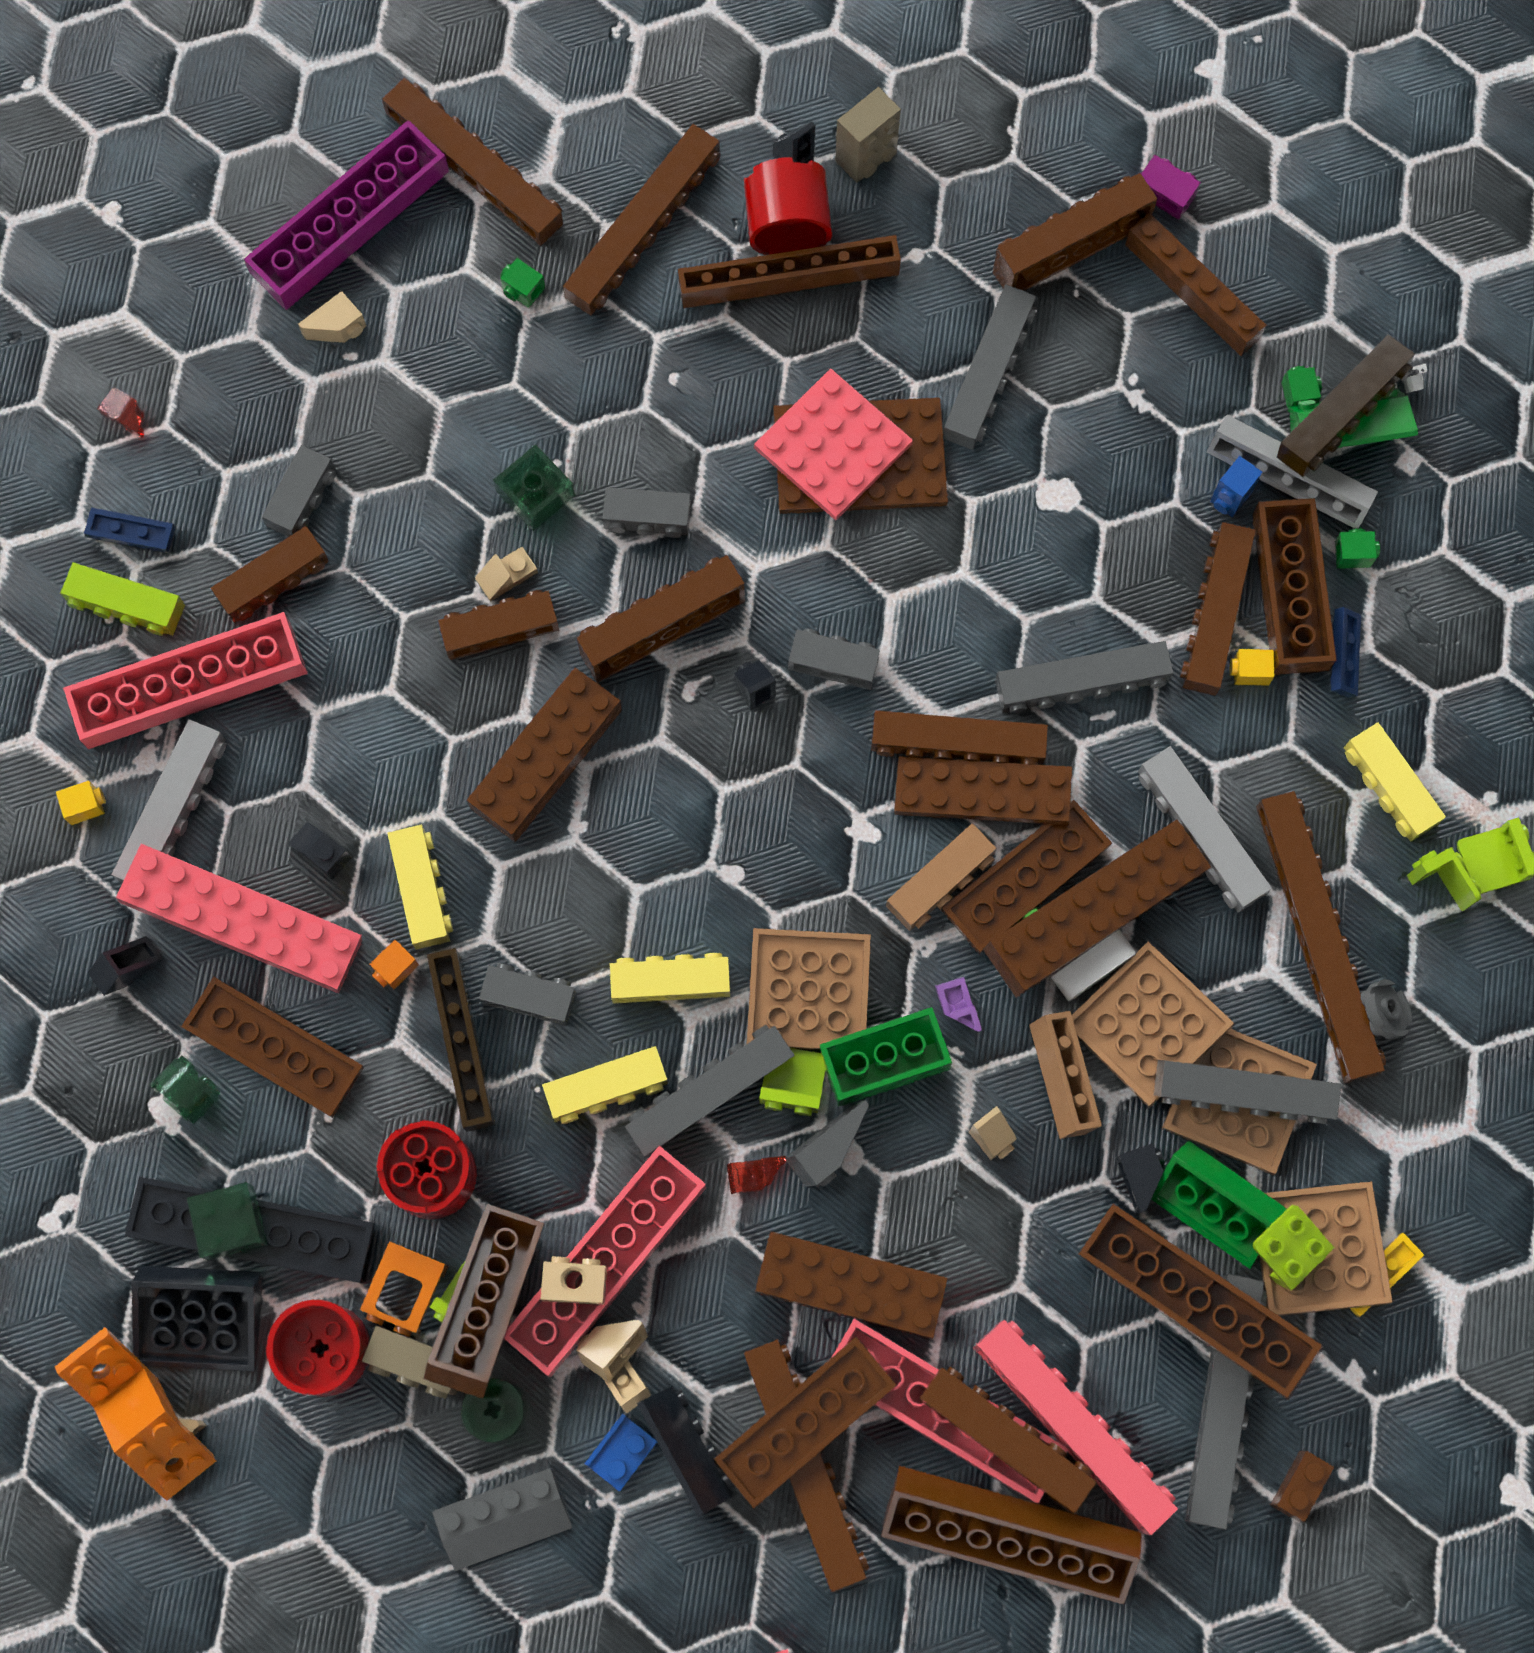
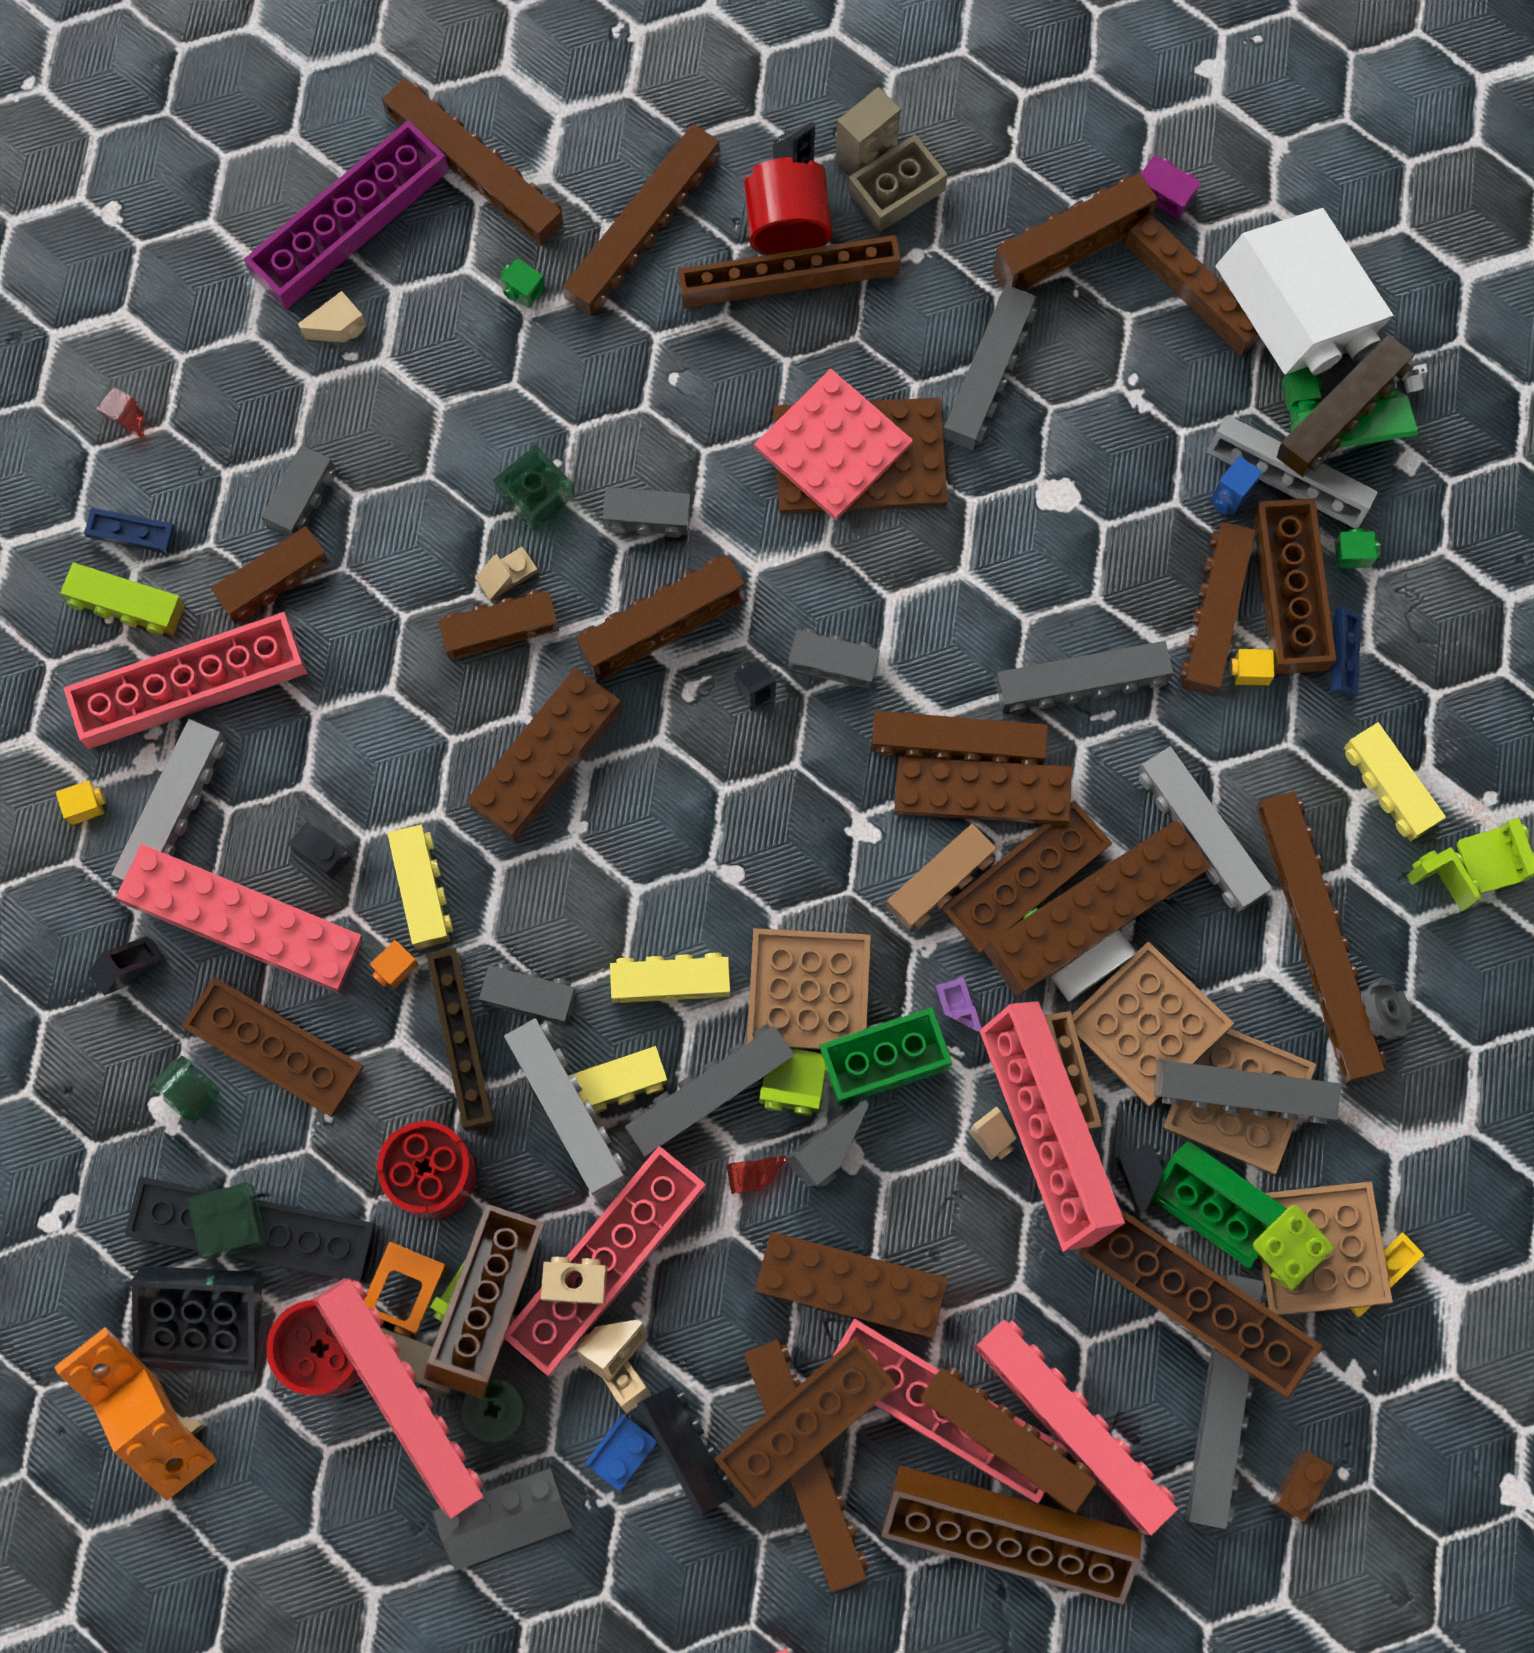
none -> coral brick [313,1278,483,1519]
none -> light grey brick [504,1018,626,1196]
none -> dark tan brick [848,134,948,233]
none -> coral brick [979,1001,1125,1251]
none -> white brick [1216,208,1394,375]

